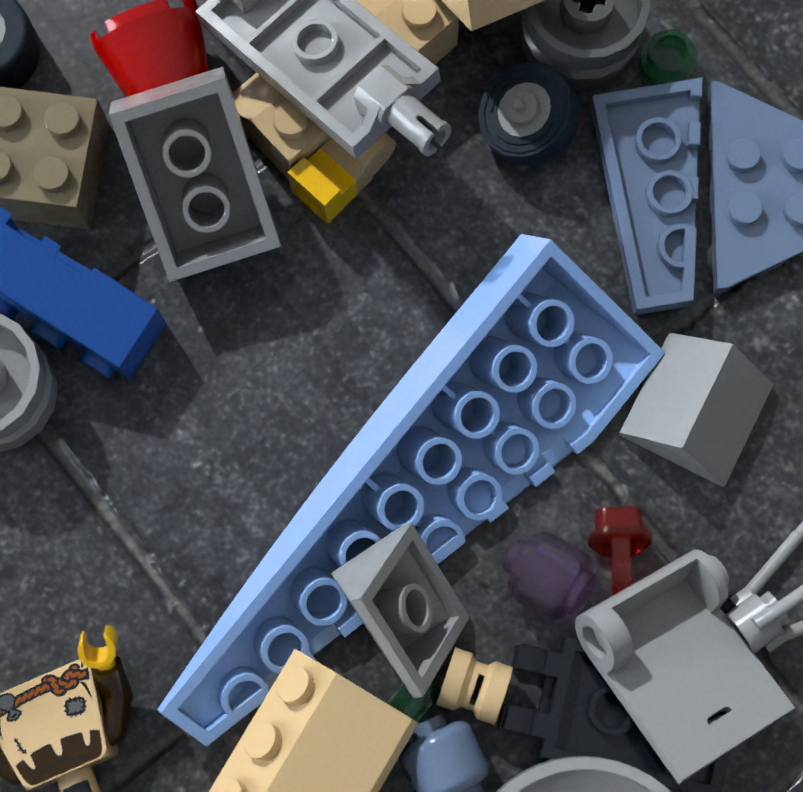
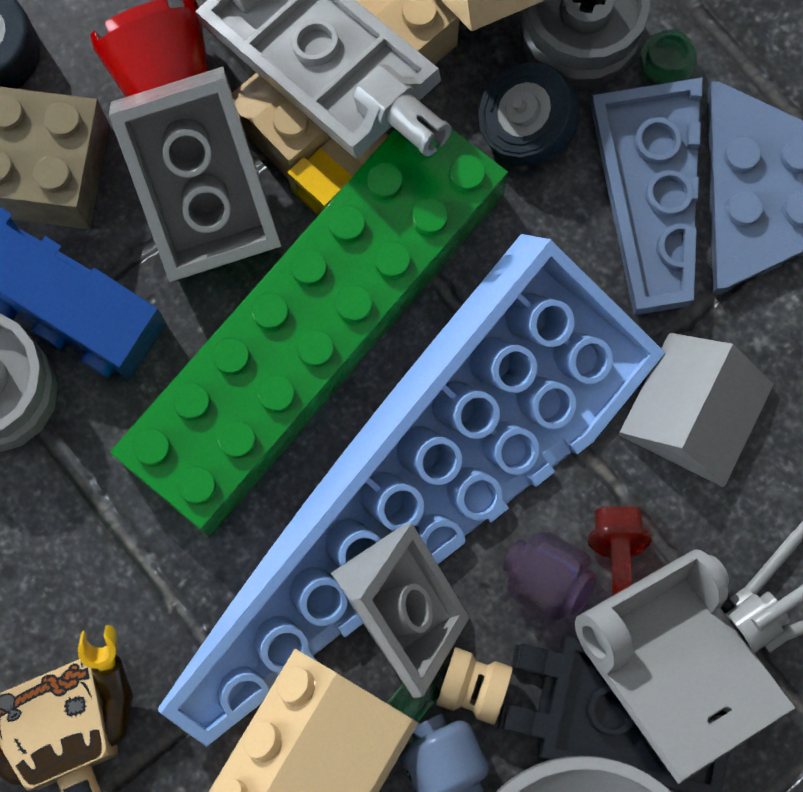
none -> green brick [110,128,508,538]

